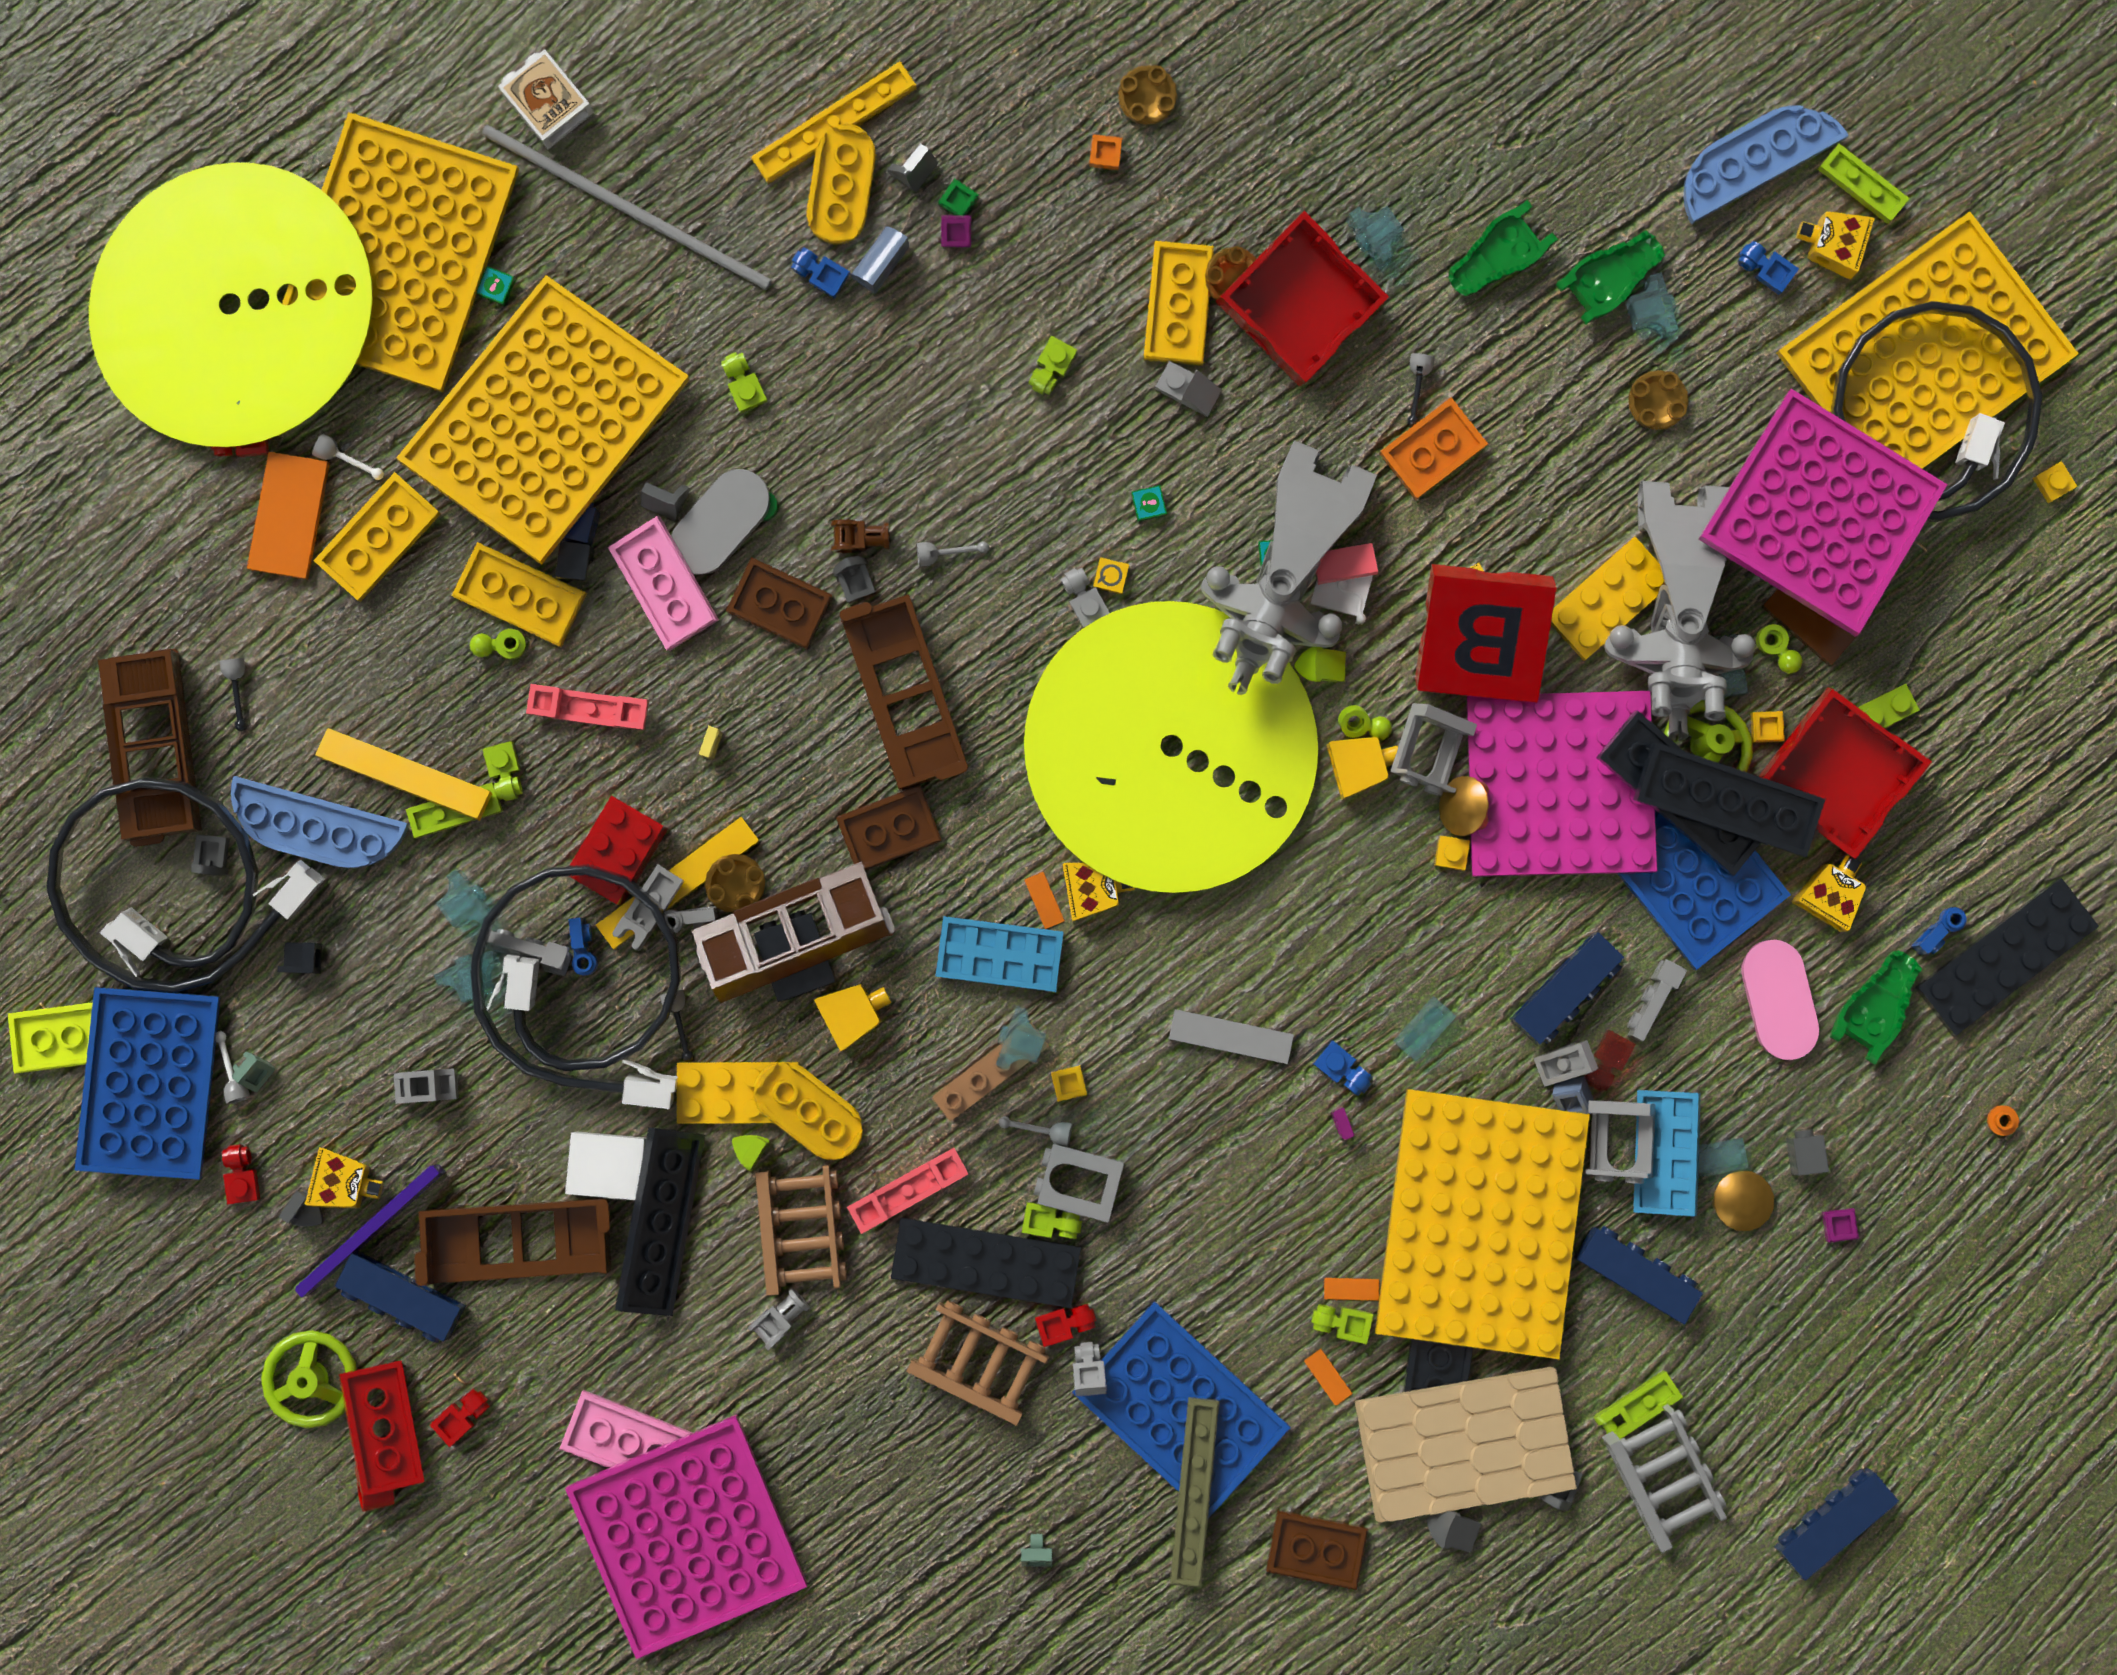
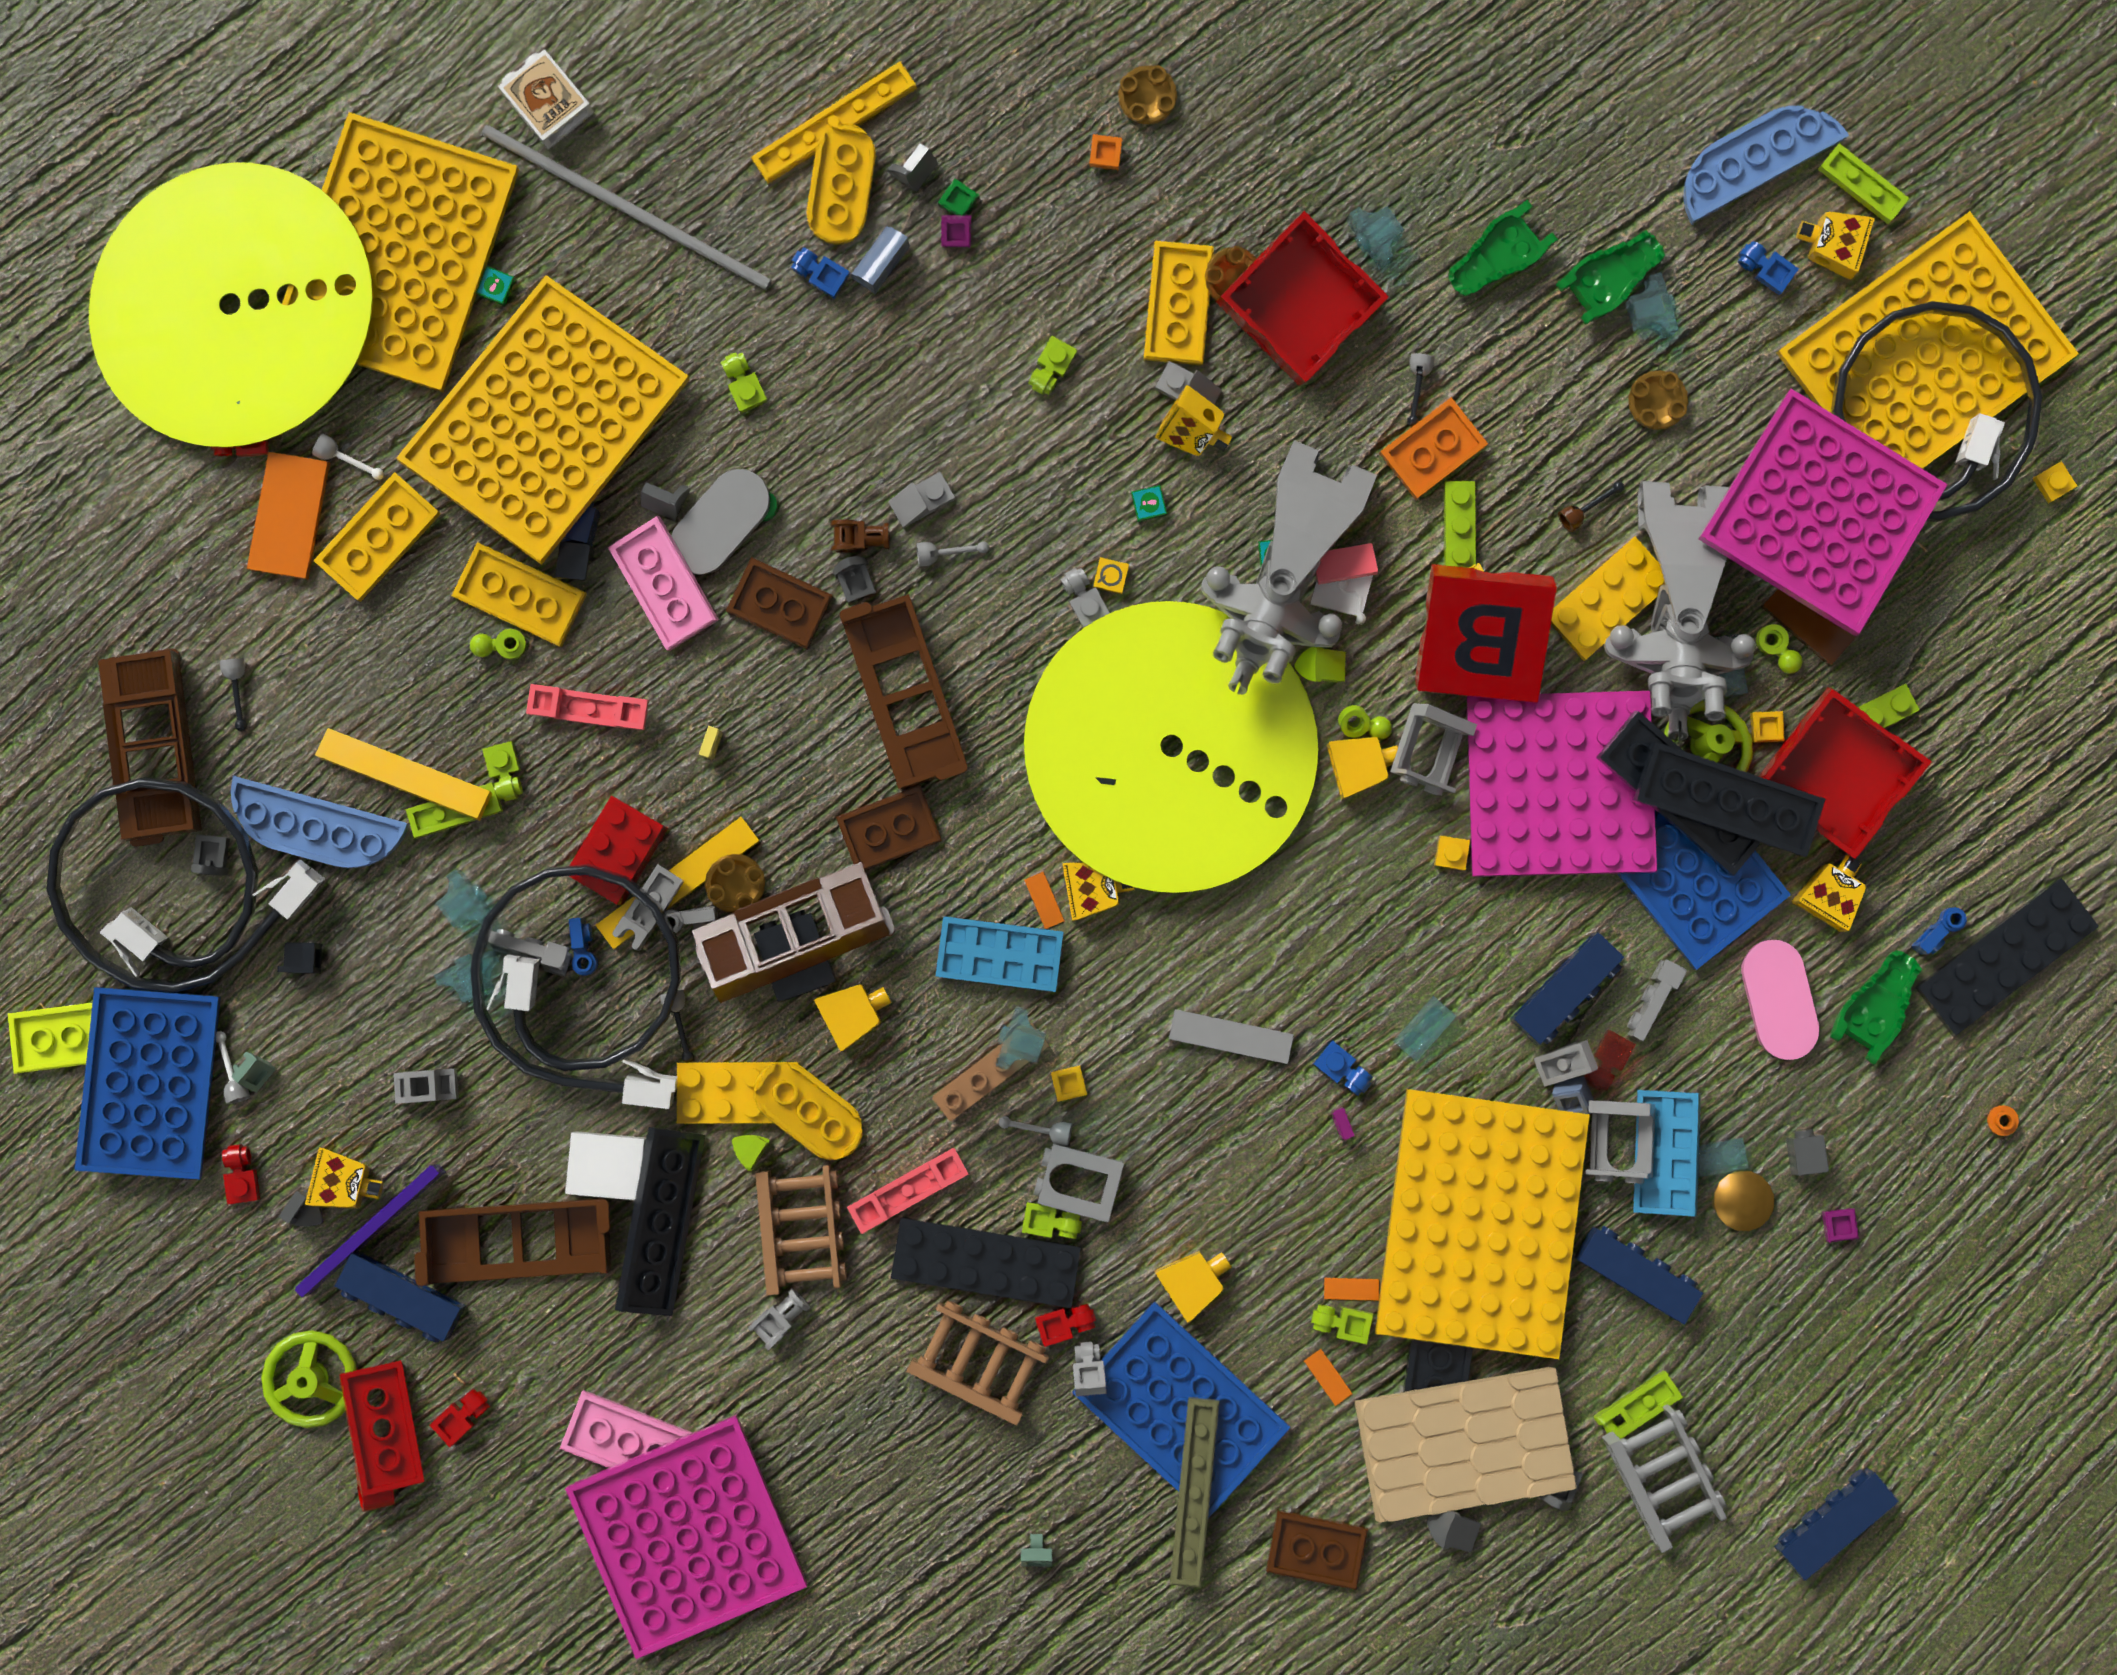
pearl gold dish [1439,776,1489,836] -> none
none -> light grey slope [888,472,955,528]
none -> yellow torso [1155,385,1232,456]
none -> yellow torso [1155,1251,1232,1323]
none -> lime plate [1444,481,1476,568]
none -> hinge [1558,481,1624,532]

